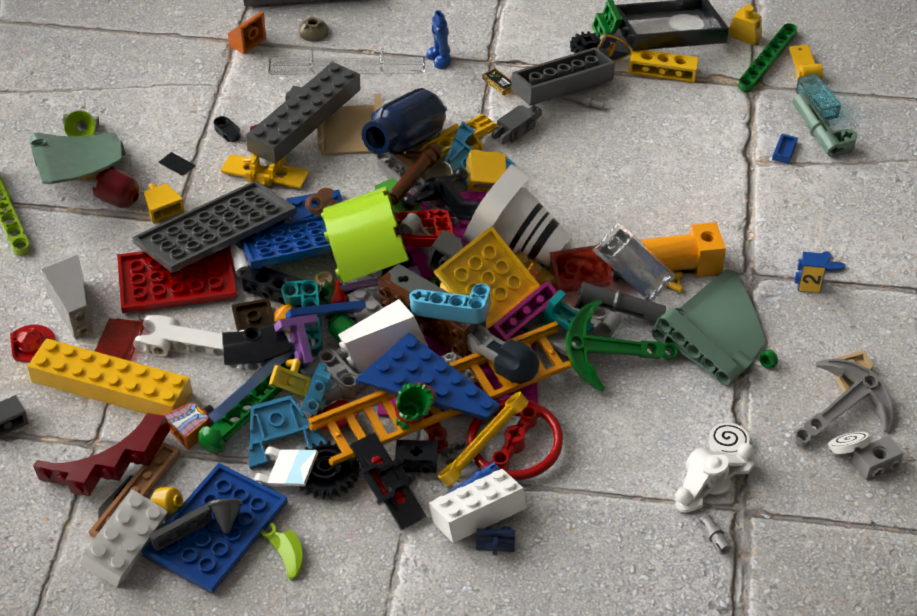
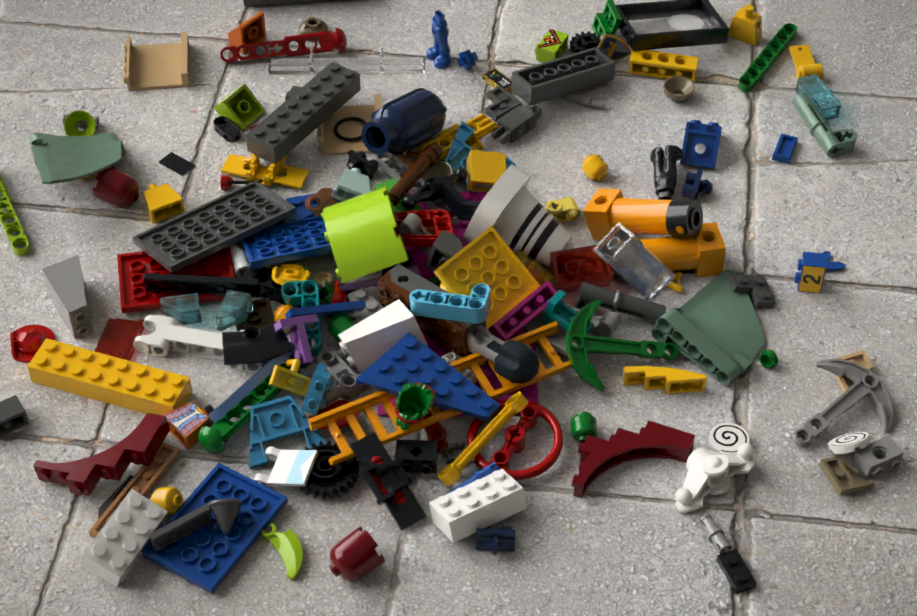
none -> tan panel [123,32,189,91]
none -> black plate [143,273,260,297]
none -> clear light blue slope [160,293,202,325]
none -> lime slope [213,84,266,131]
none -> clear light blue slope [216,290,253,331]
none -> red piece [220,27,347,62]
none -> hinge [221,175,263,189]
none -> yellow tile [272,263,310,286]
none -> dark red cylinder [329,526,385,582]
none -> light aqua torso [332,168,370,201]
none -> black piece [334,117,367,142]
none -> black hips [347,150,378,180]
none -> blue gear [457,49,478,70]
none -> dark grey plate [485,86,522,122]
none -> lime brick [535,29,569,63]
none -> light yellow piece [546,197,581,223]
none -> green head [570,412,597,443]
none -> dark red arch [571,420,695,498]
none -> yellow head [582,154,608,181]
none -> light orange piece [583,188,703,241]
none -> yellow slope [622,366,707,394]
none -> black piece [650,145,683,200]
none -> dark tan piece [663,76,695,102]
none -> blue bracket [680,119,722,169]
none -> dark blue hips [682,168,713,200]
none -> black plate [716,549,756,594]
none -> dark grey plate [728,273,776,308]
none -> dark tan wing [818,456,875,496]

